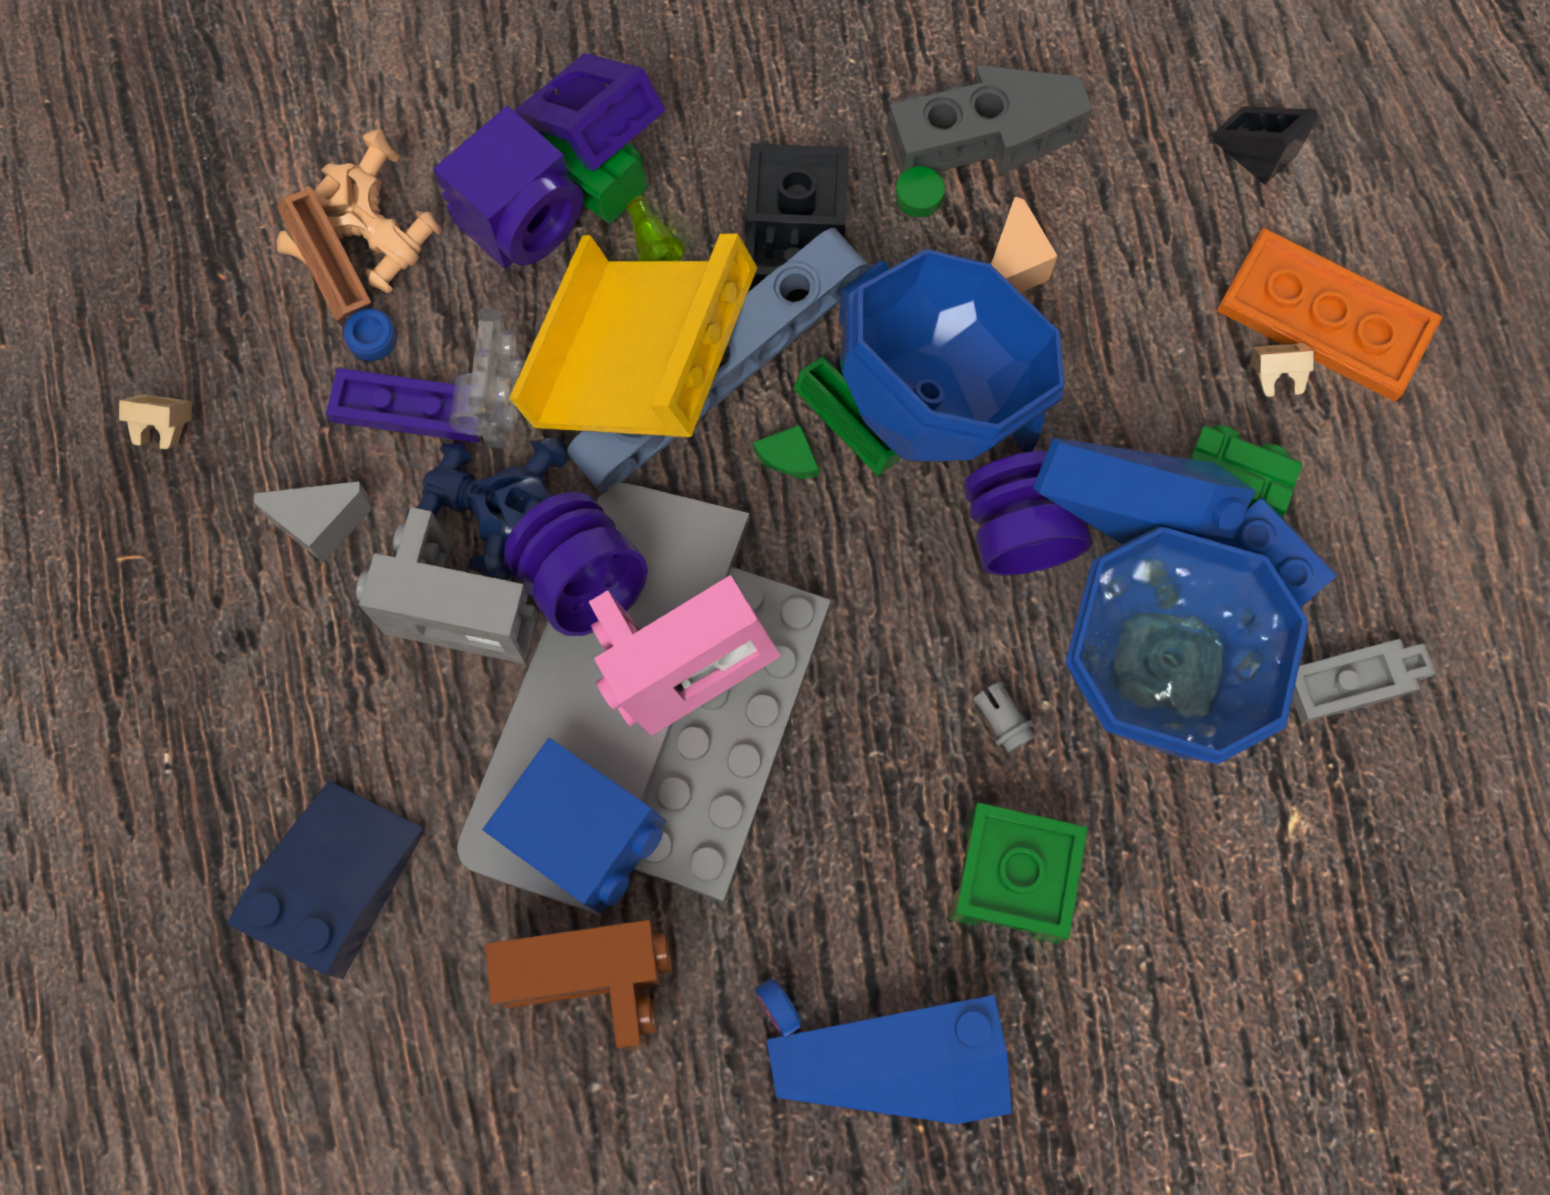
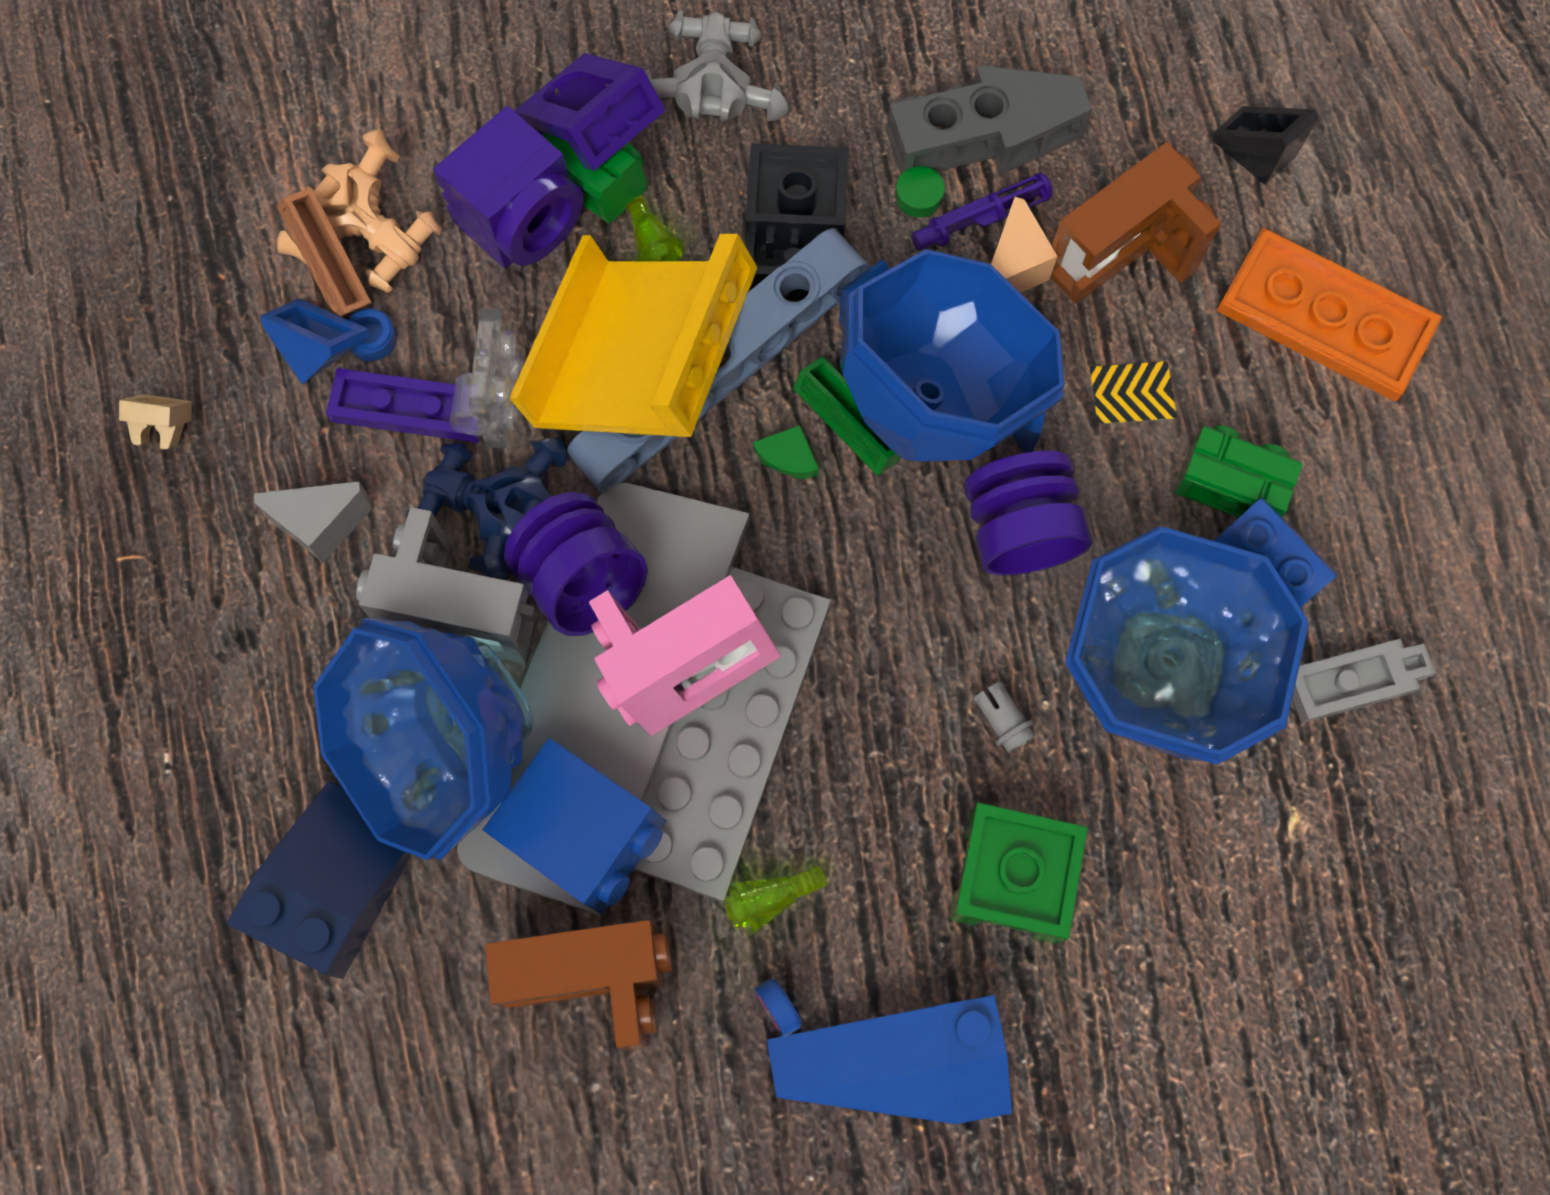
blue wedge [1033,437,1256,545] -> none
tan tile [1253,343,1314,397] -> none
none -> blue slope [260,299,369,385]
none -> rock [313,618,534,860]
none -> light grey piece [645,10,789,122]
none -> clear neon green cone [724,866,827,936]
none -> dark purple piece [911,173,1052,251]
none -> dark orange brick [1050,142,1221,304]
none -> sticker [1089,361,1177,424]

